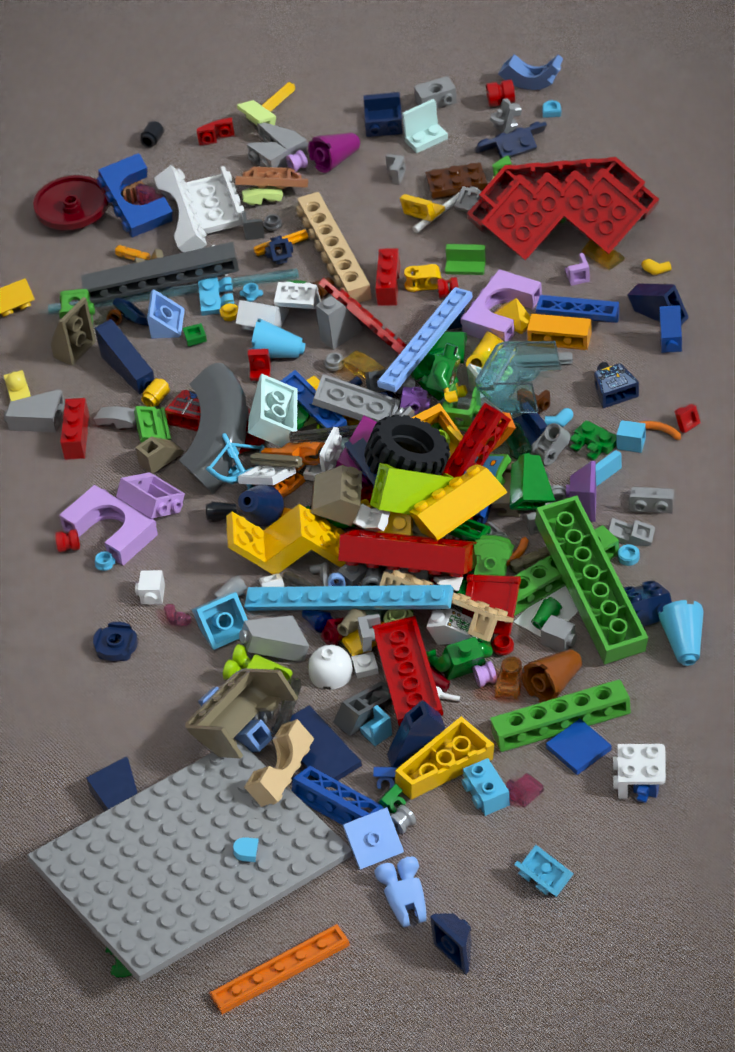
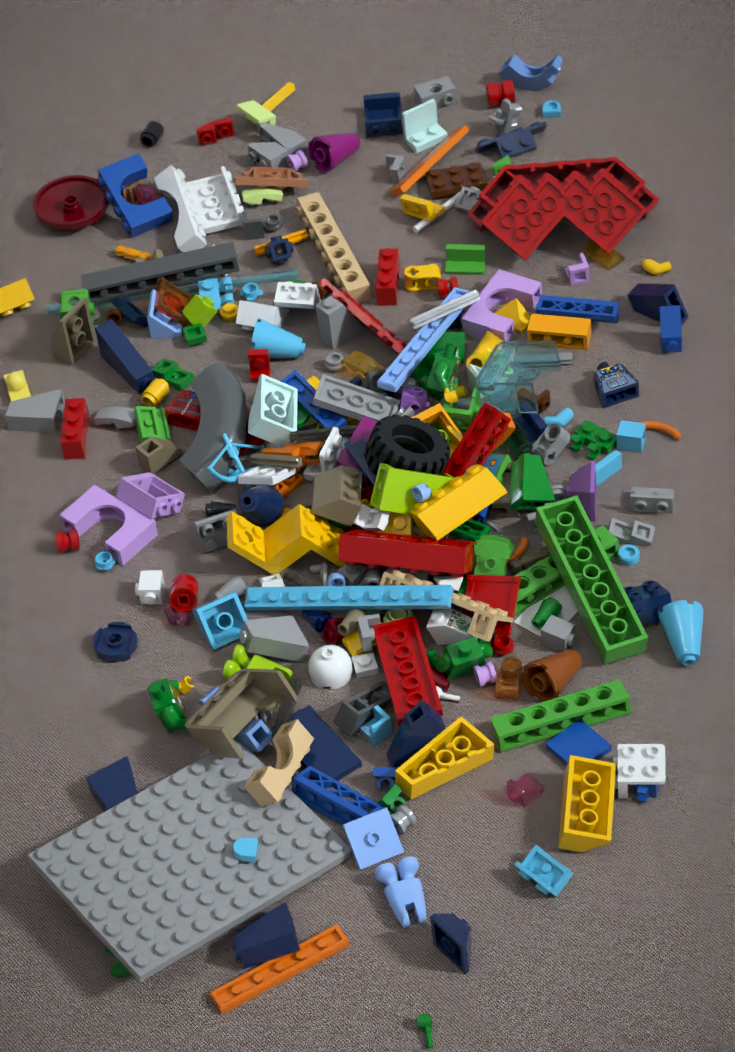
medium azure brick [461,758,510,816] -> none
red tile [674,403,701,433] -> none
none -> green torso [147,676,194,734]
none -> green slope [151,358,195,391]
none -> clear orange tile [154,278,193,327]
none -> red wheel [169,574,198,613]
none -> lime brick [182,294,218,328]
none -> light grey slope [192,509,237,554]
none -> dark blue slope [232,902,300,969]
none -> orange tile [389,125,469,197]
none -> axle [409,290,480,330]
none -> light blue hinge [412,484,431,503]
none -> green hand [417,1014,433,1049]
none -> yellow slope [558,755,616,852]

